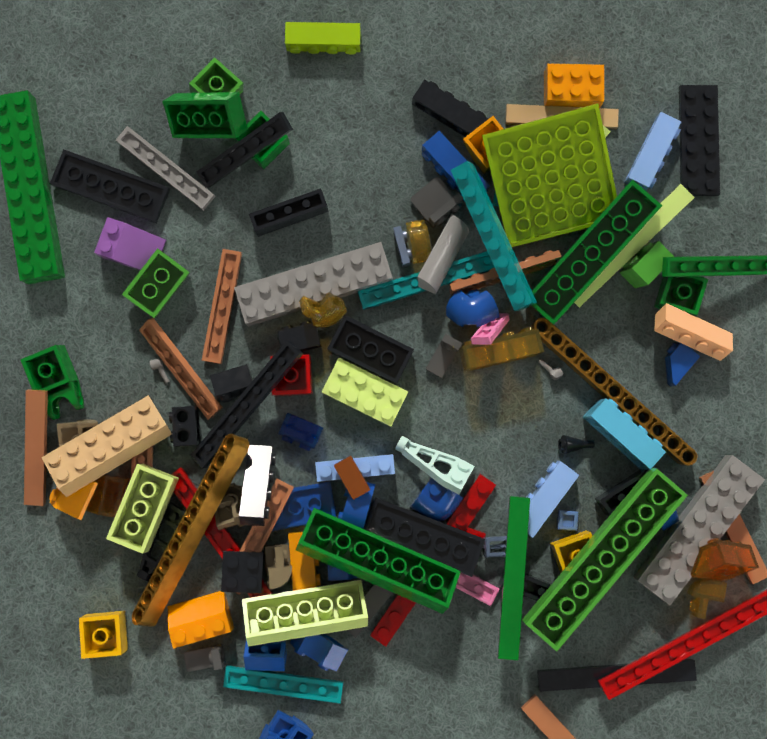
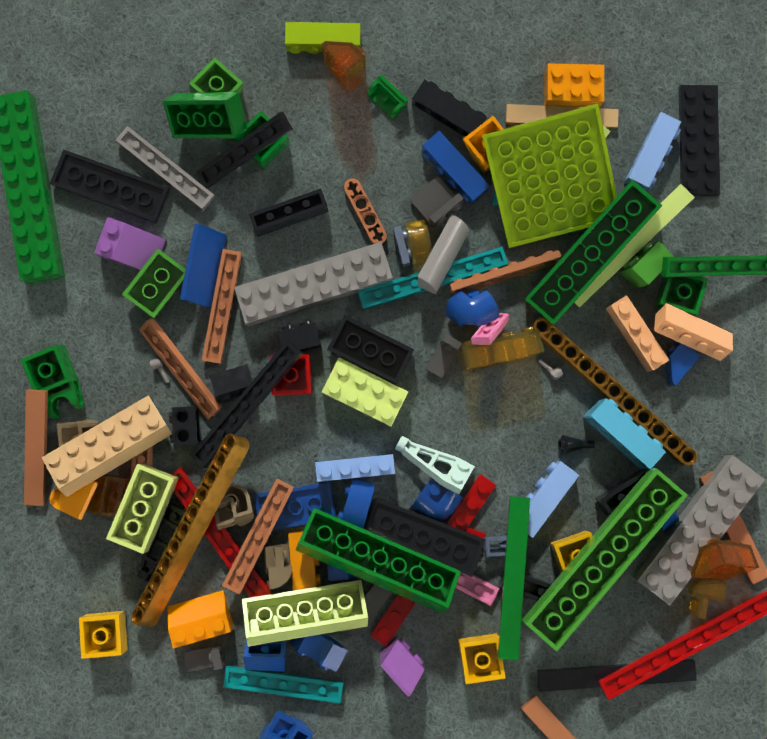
black plate [221,551,264,593] -> none
brick [239,445,276,526] -> none
clear blue brick [279,413,324,451] -> none
clear yellow brick [299,292,347,327] -> none
dark orange tile [334,455,370,500] -> none
teal brick [451,161,537,311] -> none
medium blue tile [557,510,578,531] -> none
none -> blue tile [180,224,227,308]
none -> clear orange slope [322,41,367,94]
none -> nougat beam [344,178,387,245]
none -> green hinge [367,74,408,120]
none -> medium lavender slope [380,637,425,697]
none -> yellow brick [458,633,506,684]
none -> light nougat brick [606,295,669,372]

